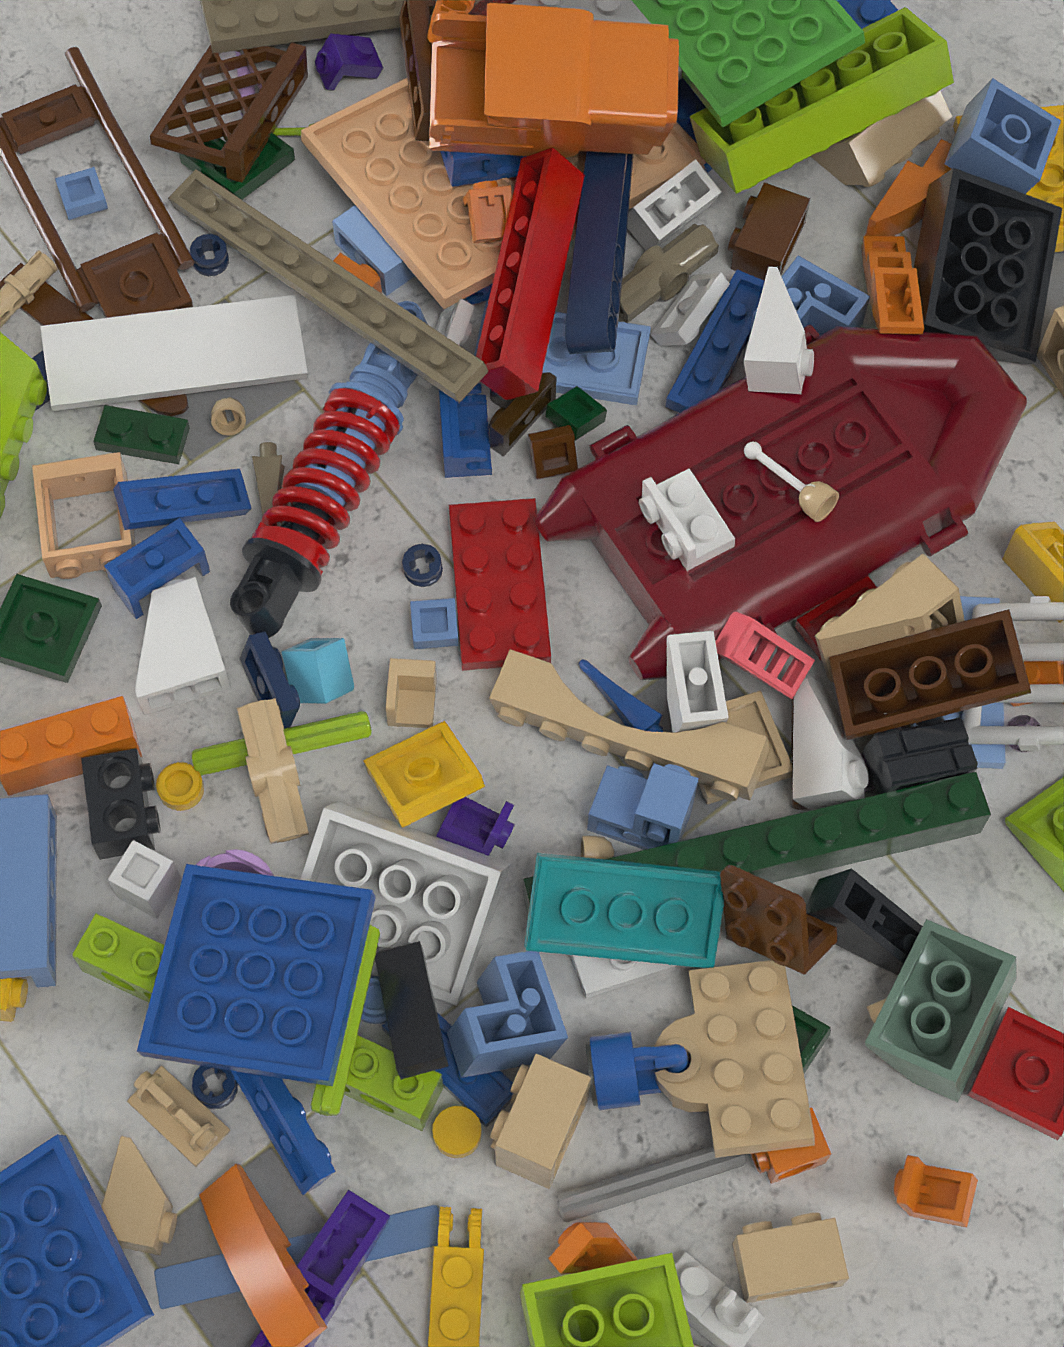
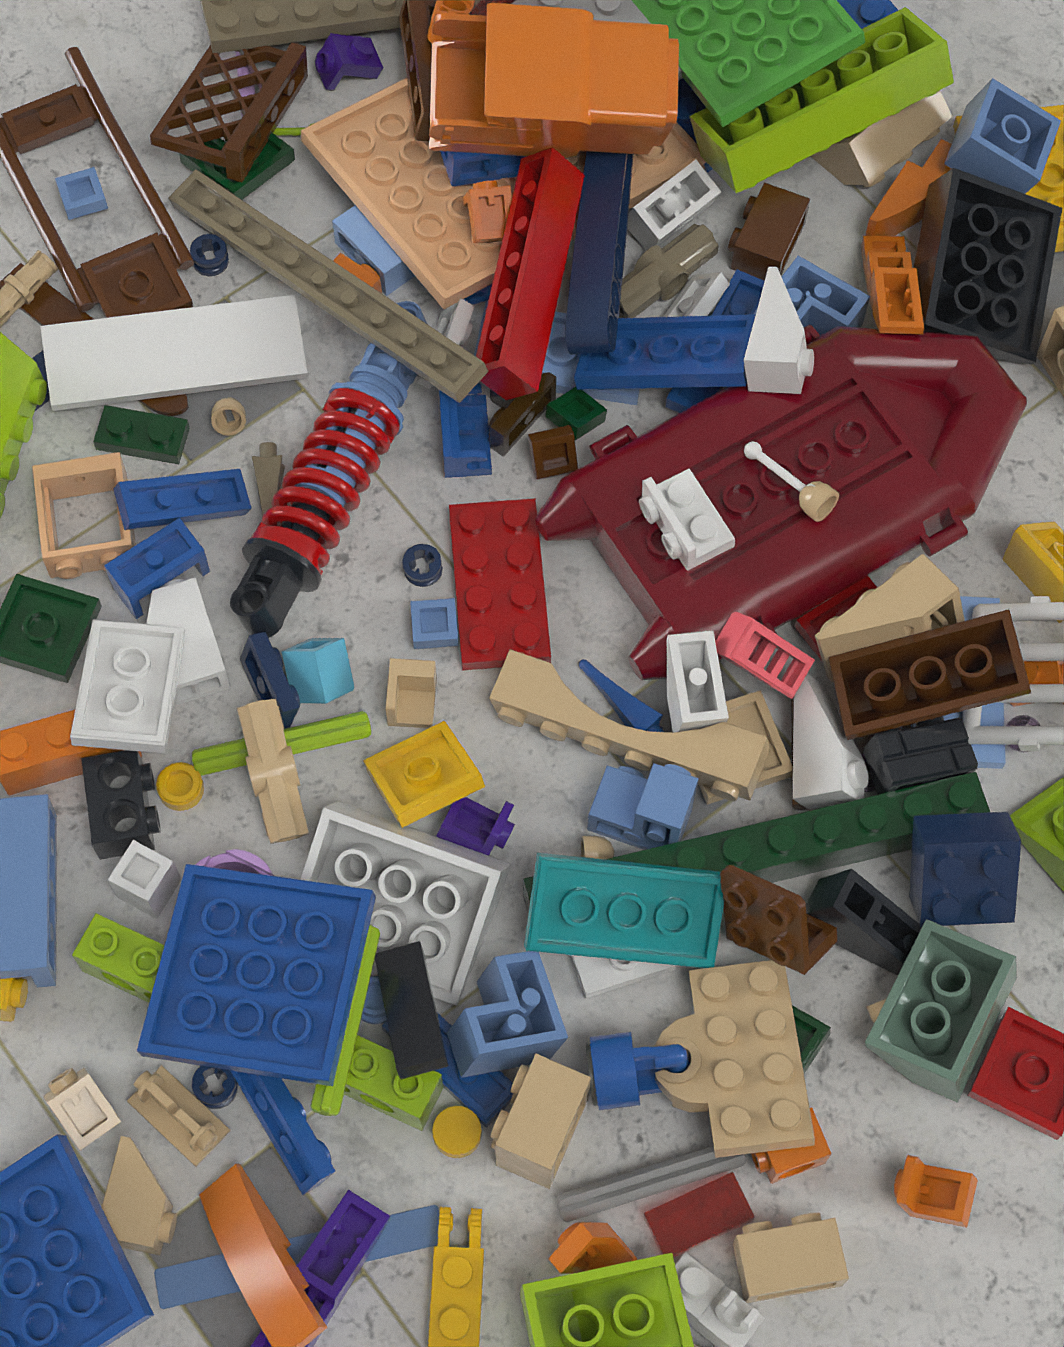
none -> tan bracket [43,1068,121,1151]
none -> white tile [70,619,185,754]
none -> blue plate [574,314,756,390]
none -> clear red tile [643,1172,755,1258]
none -> dark blue brick [909,812,1021,927]

